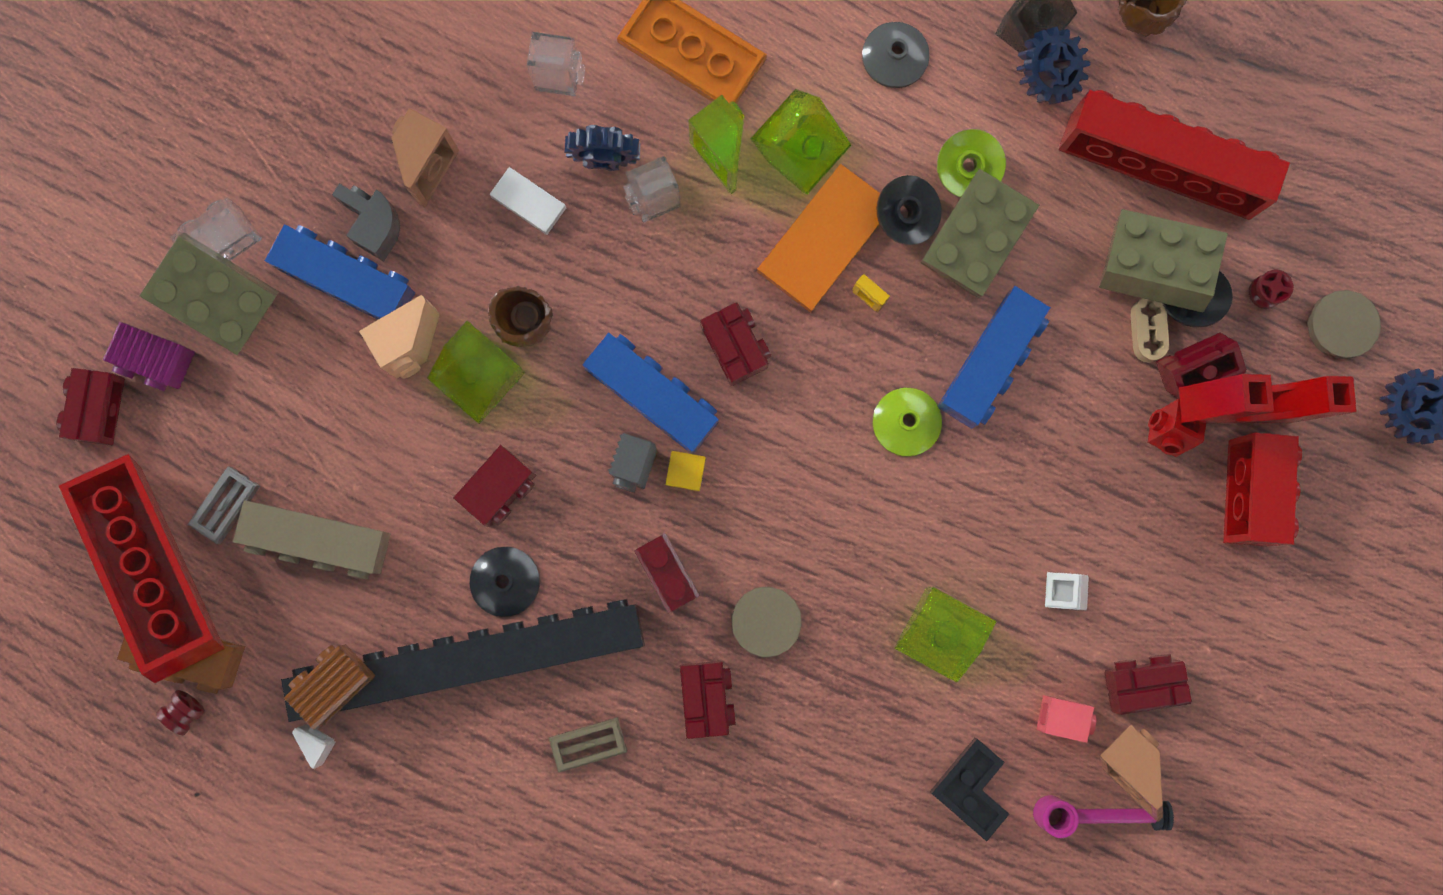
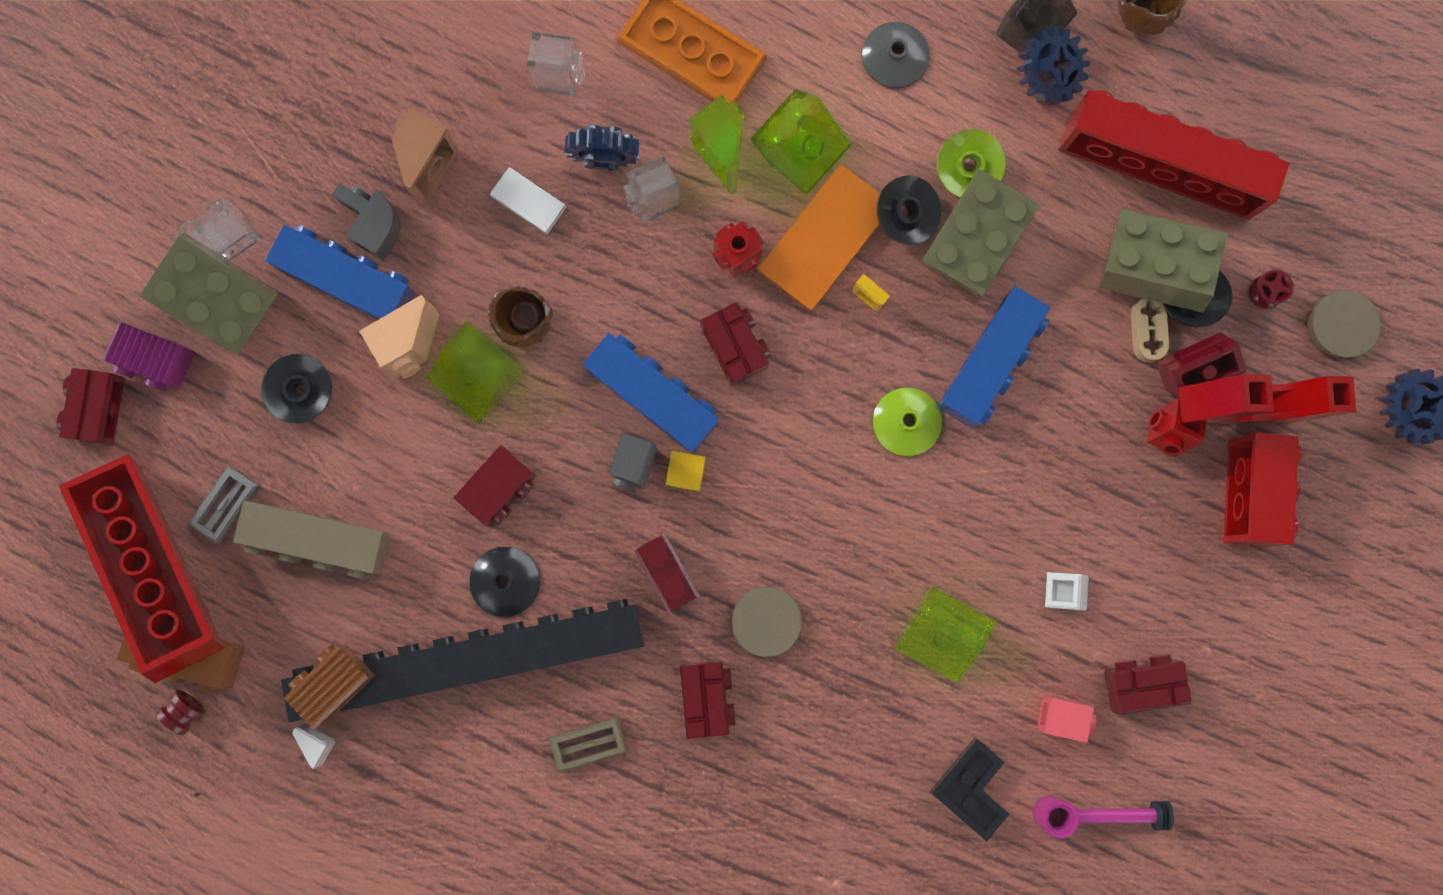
nougat slope [1100,725,1163,822] -> none
none -> black dish [261,354,332,424]
none -> red brick [712,221,764,278]

